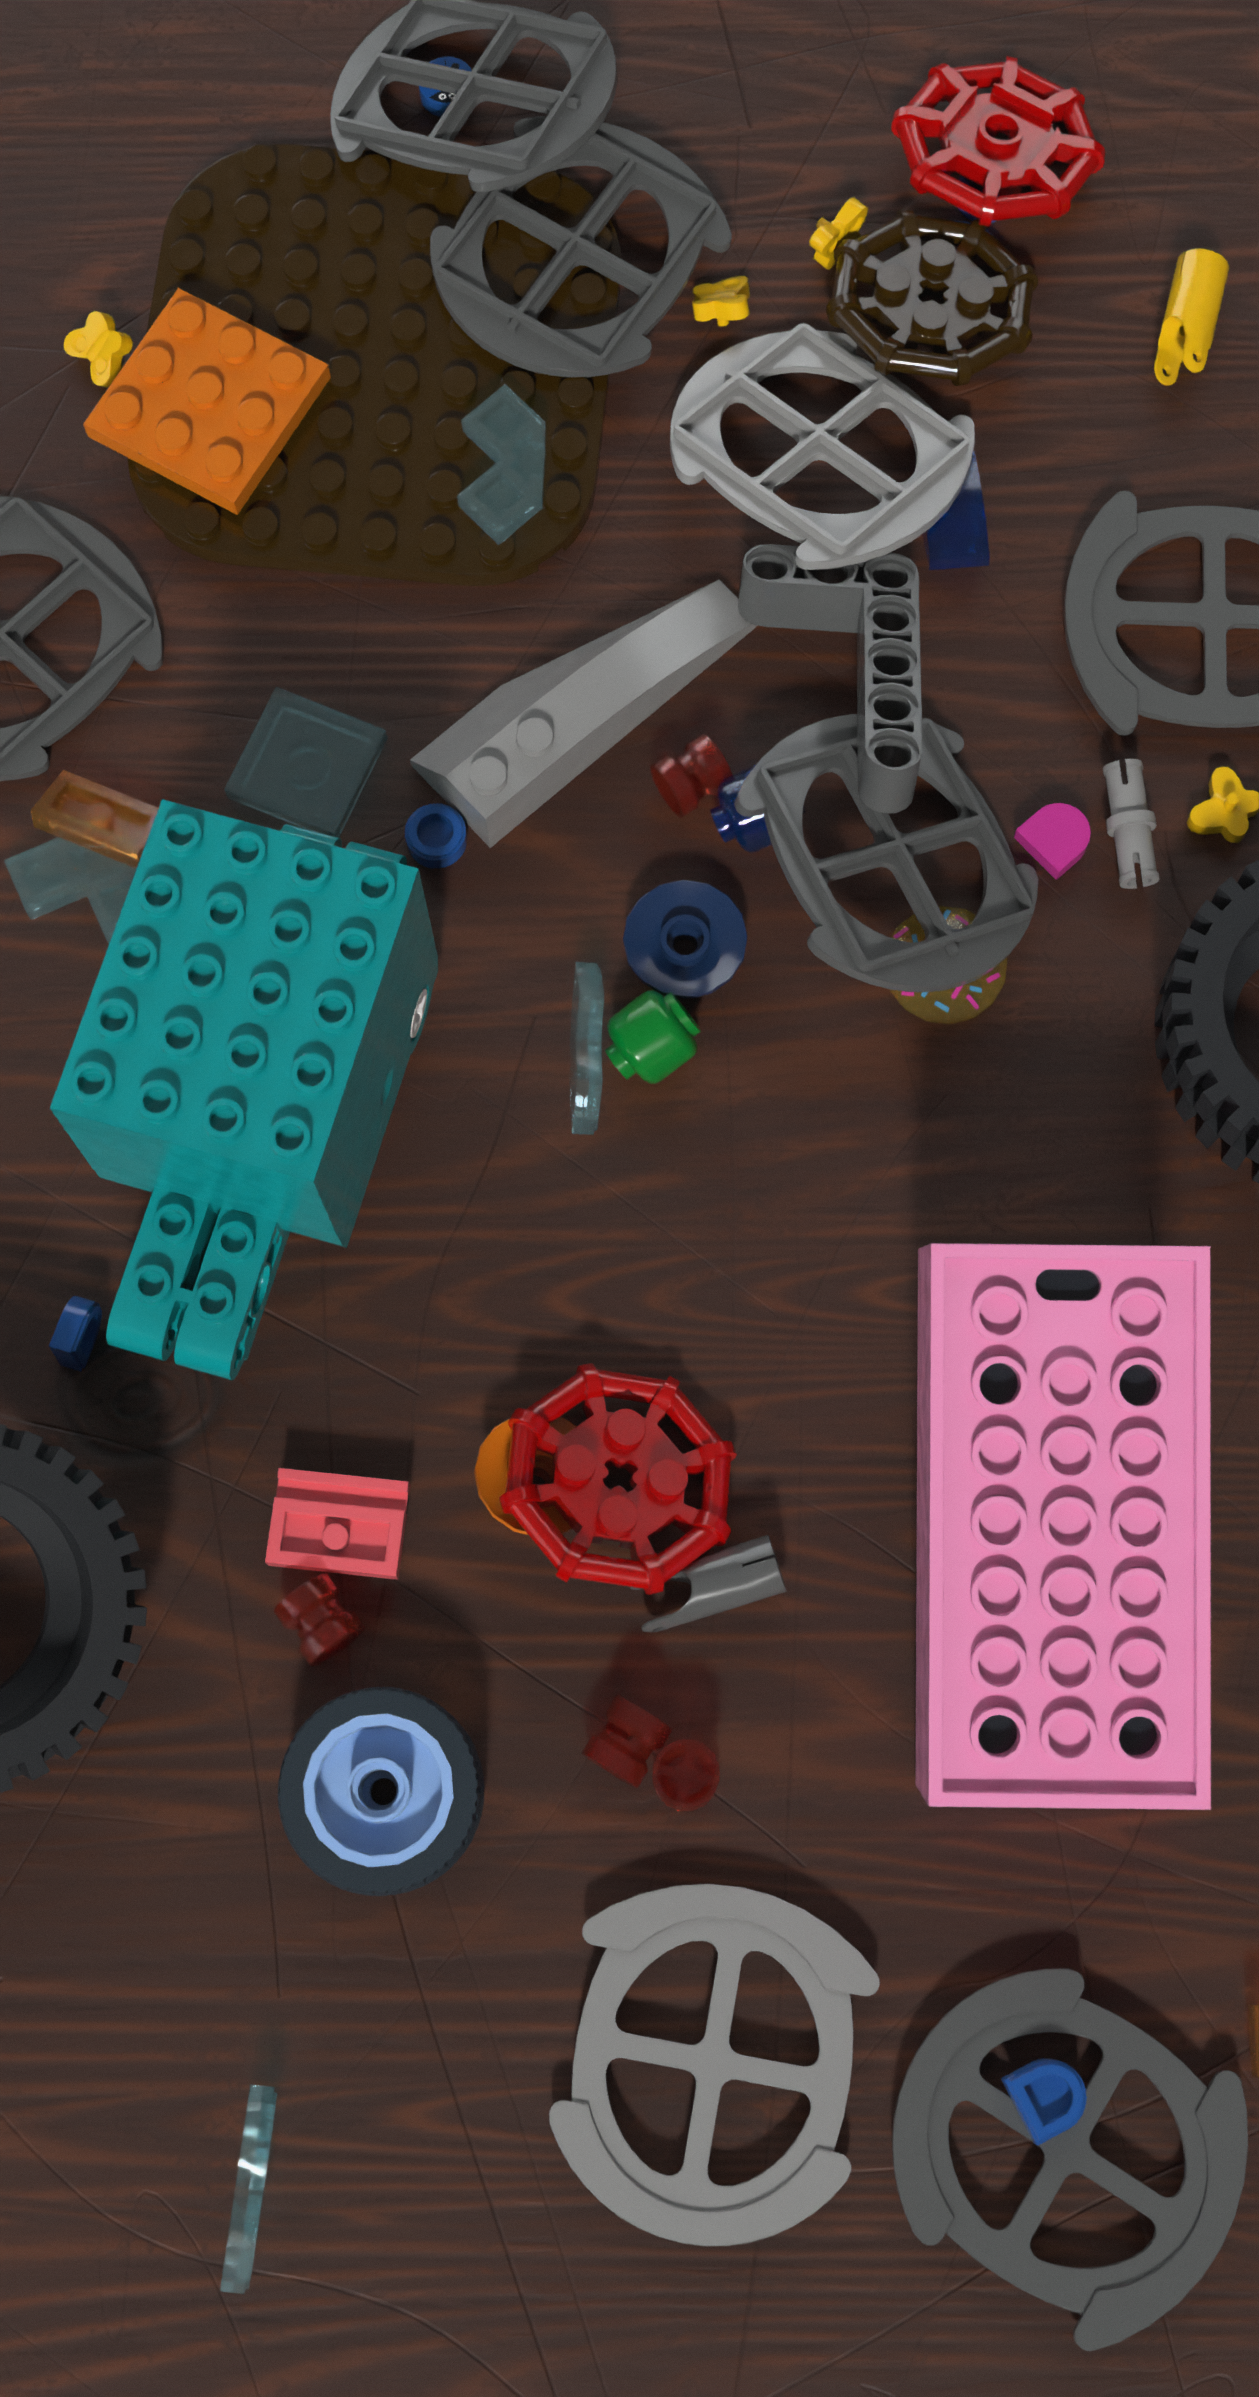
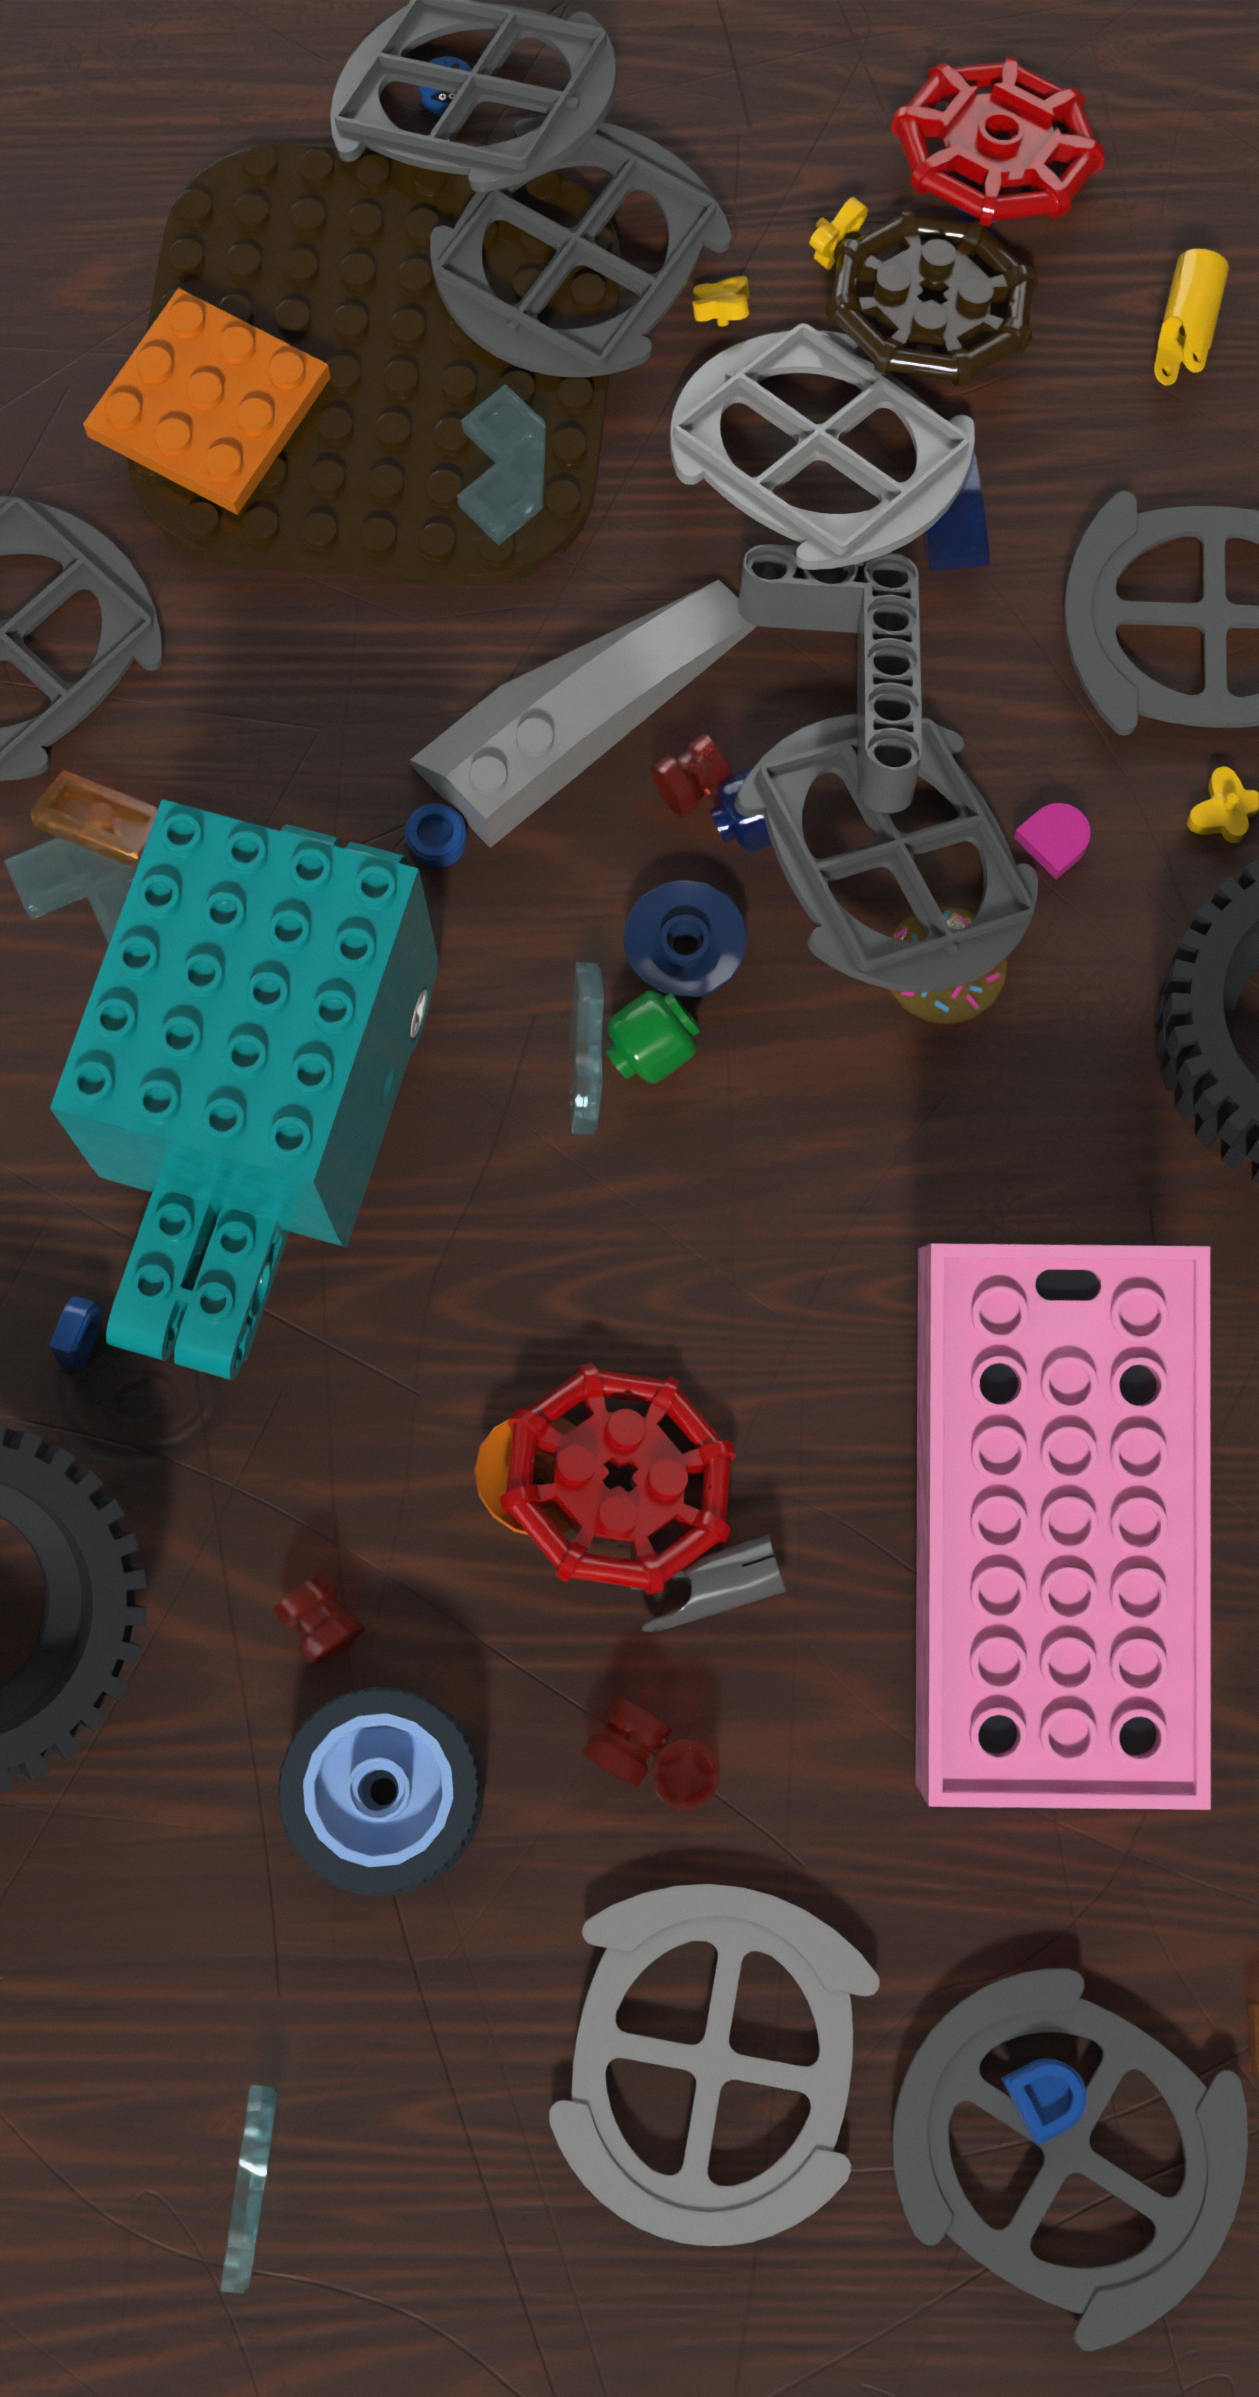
yellow piece [64,311,133,388] -> none
clear light blue tile [224,687,388,838] -> none
coral plate [265,1468,411,1580] -> none
light grey pin [1103,759,1160,889] -> none

